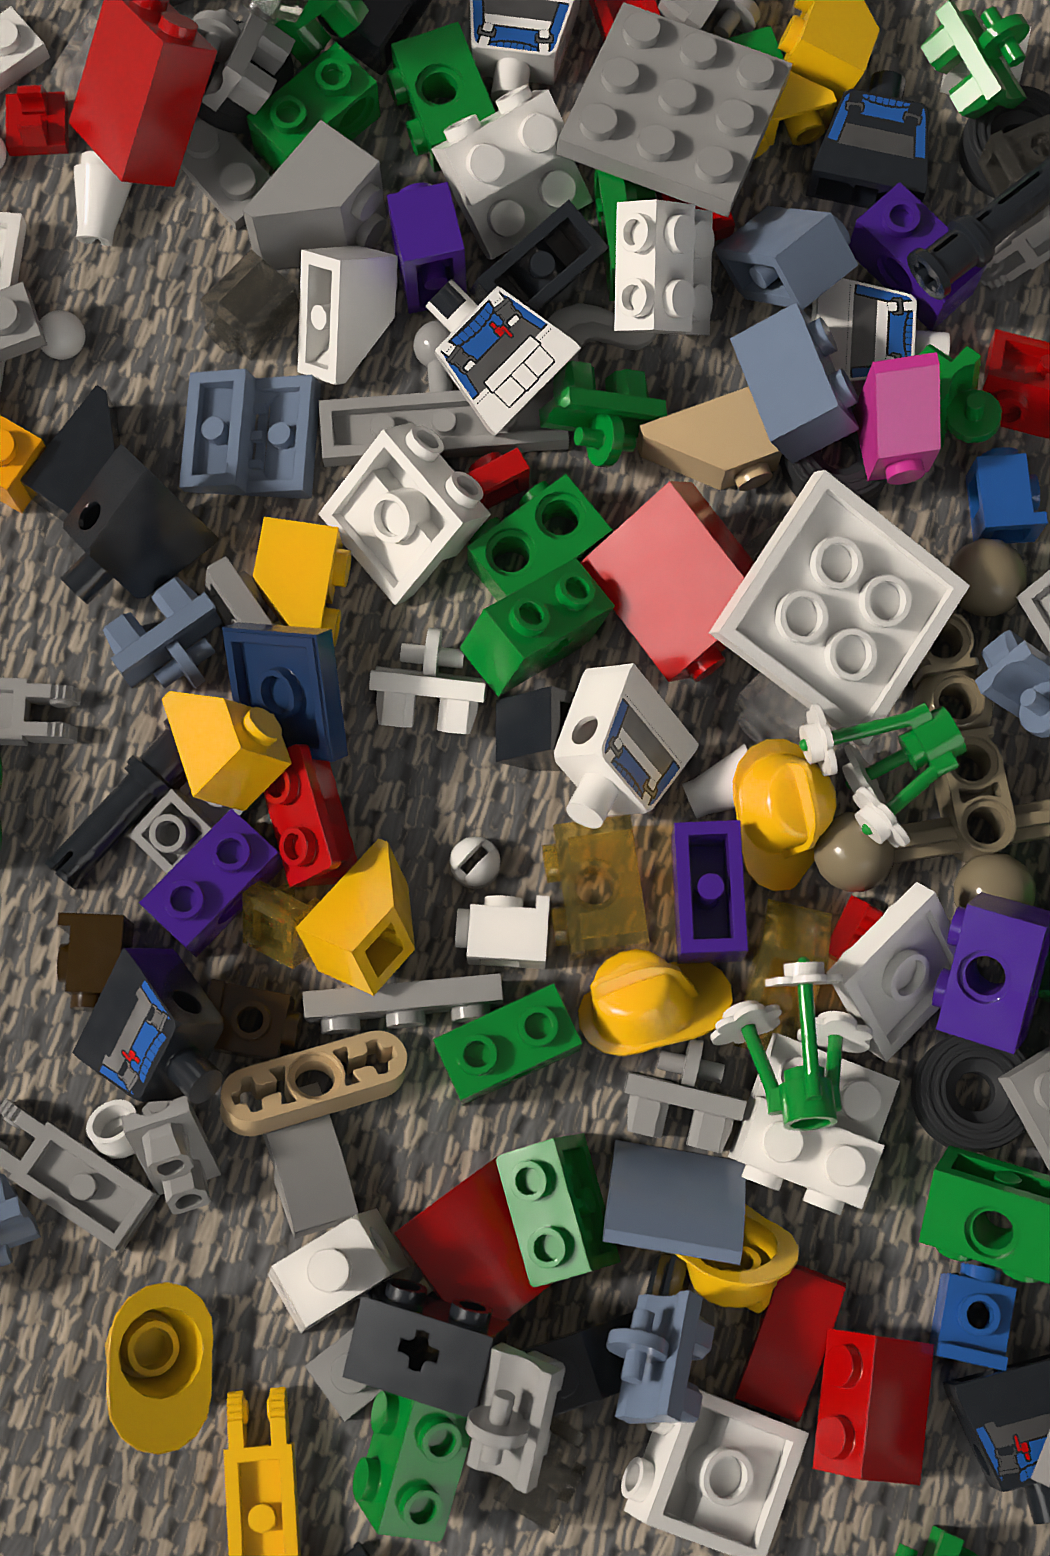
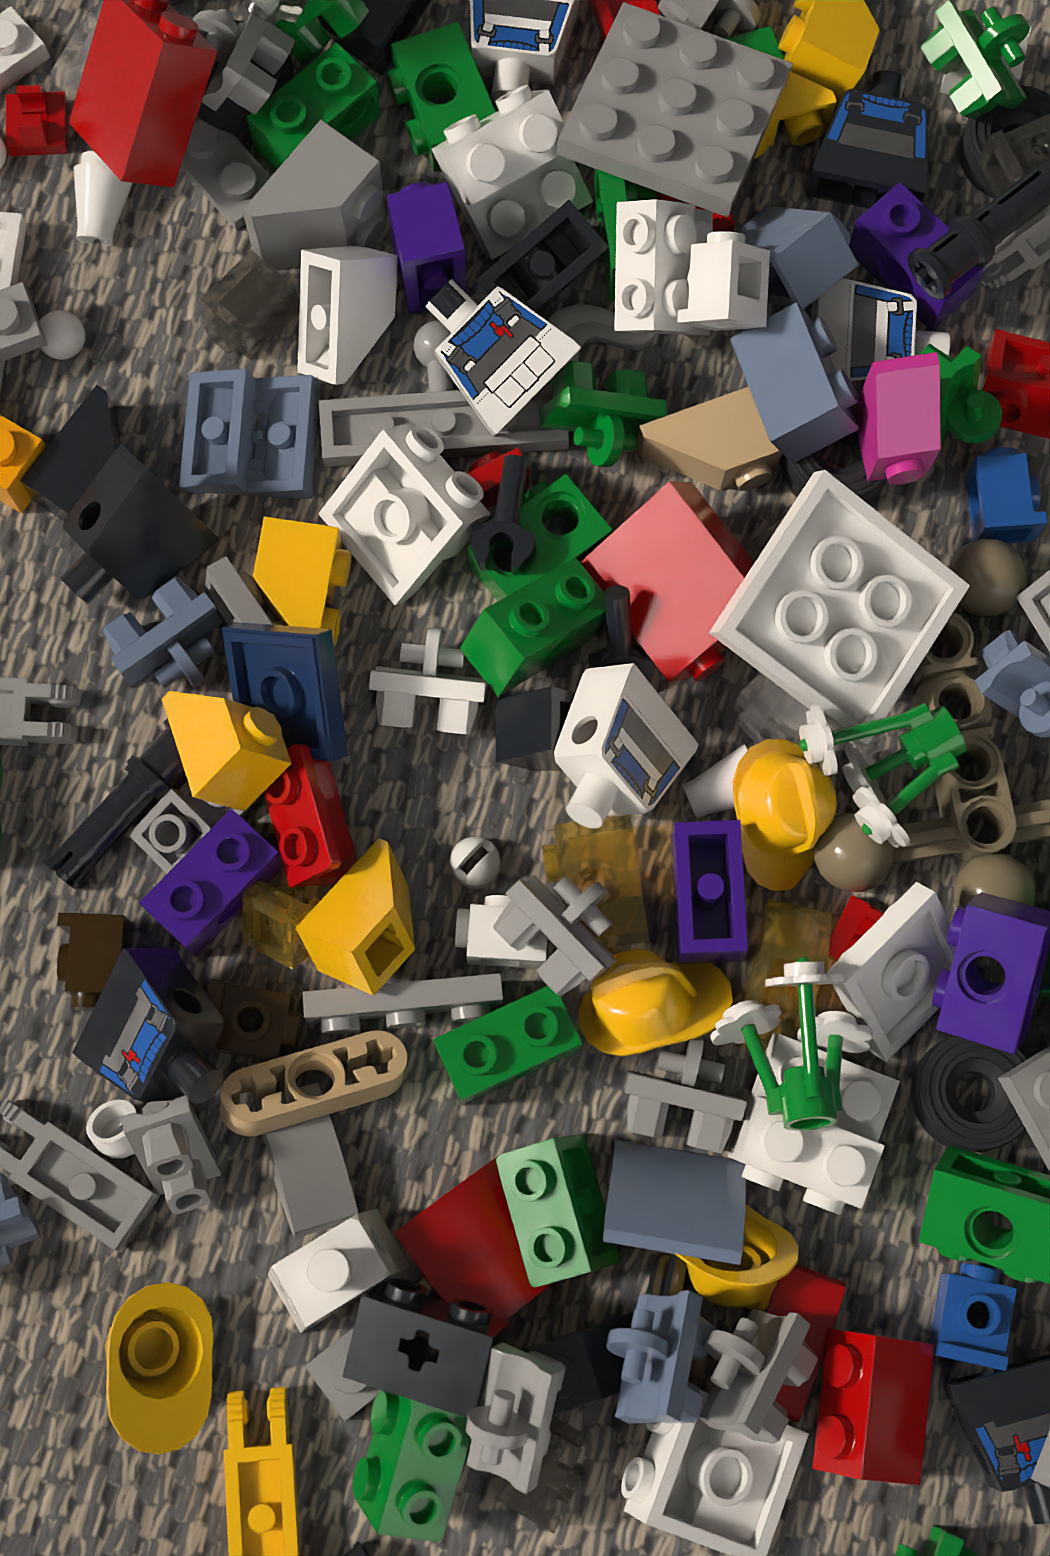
none -> black bar [471,455,535,575]
none -> light grey hips [493,875,617,996]
none -> black bar [588,585,654,683]
none -> white brick [677,232,770,331]
none -> light grey hips [699,1309,818,1444]

